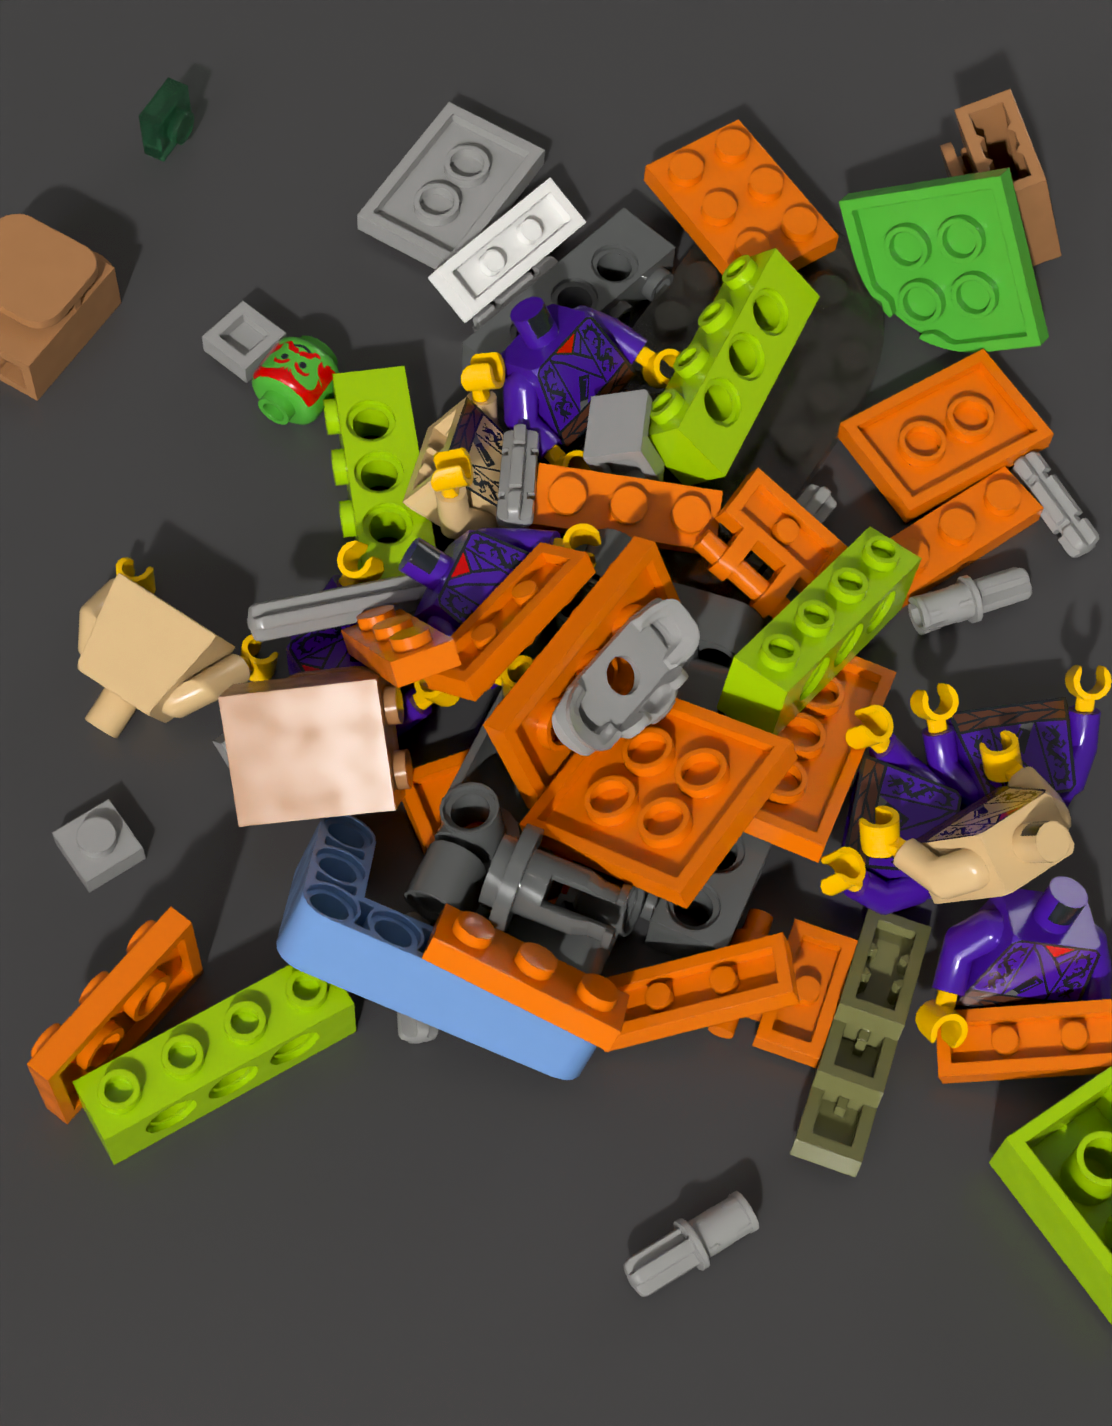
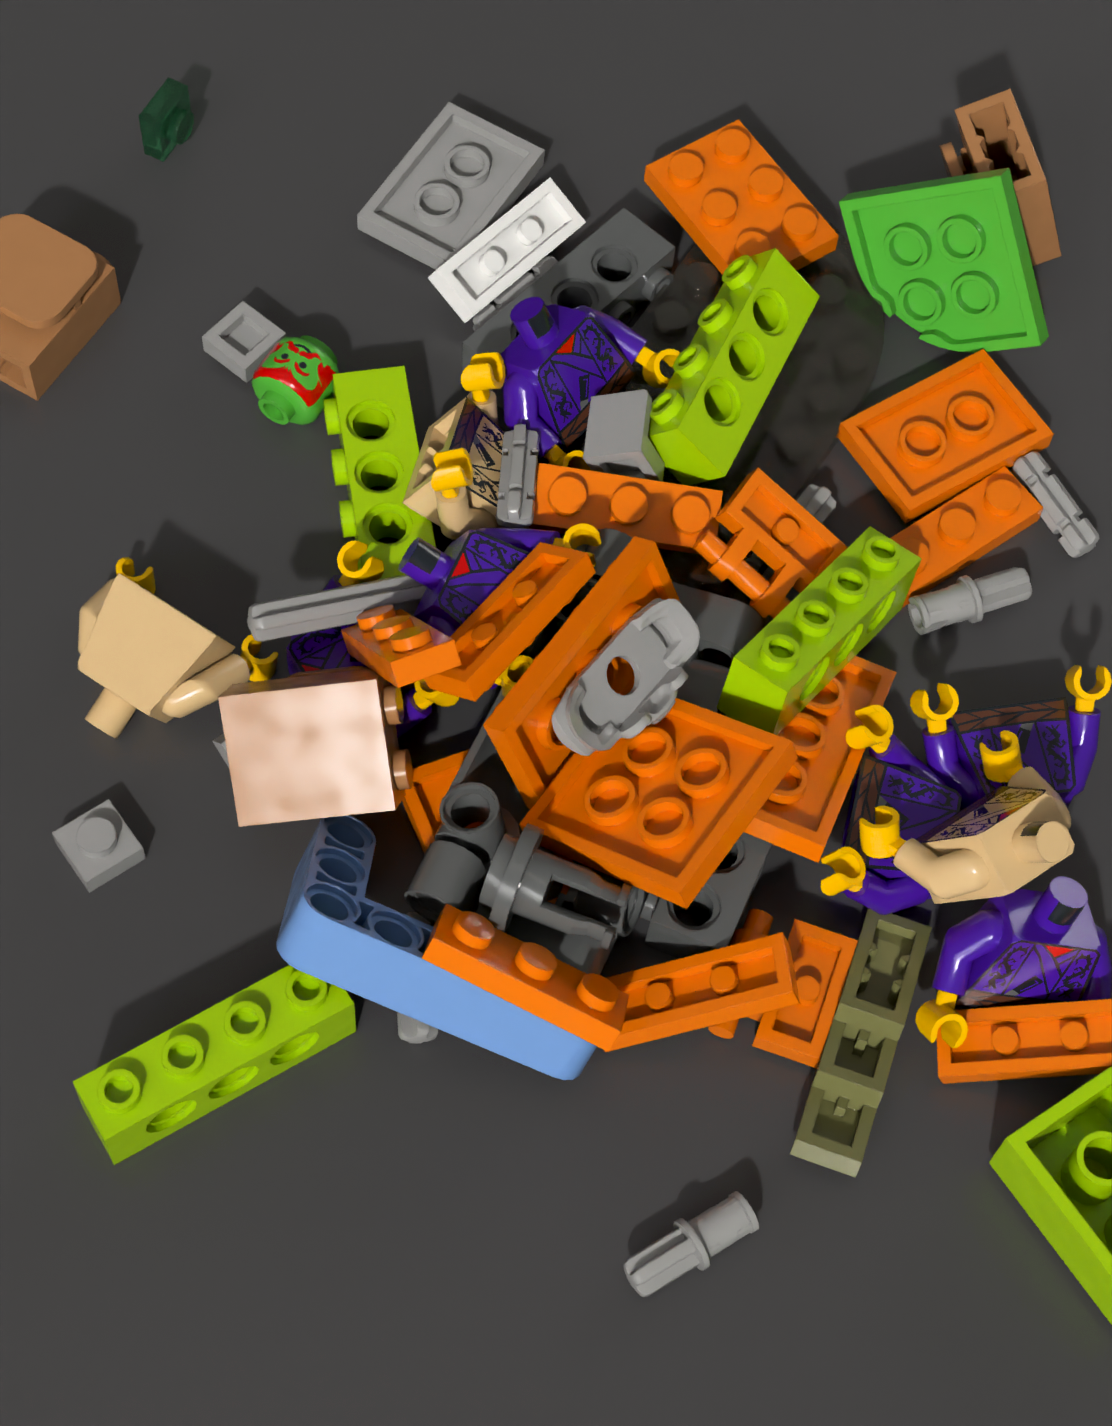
orange plate [27,906,204,1124] -> none

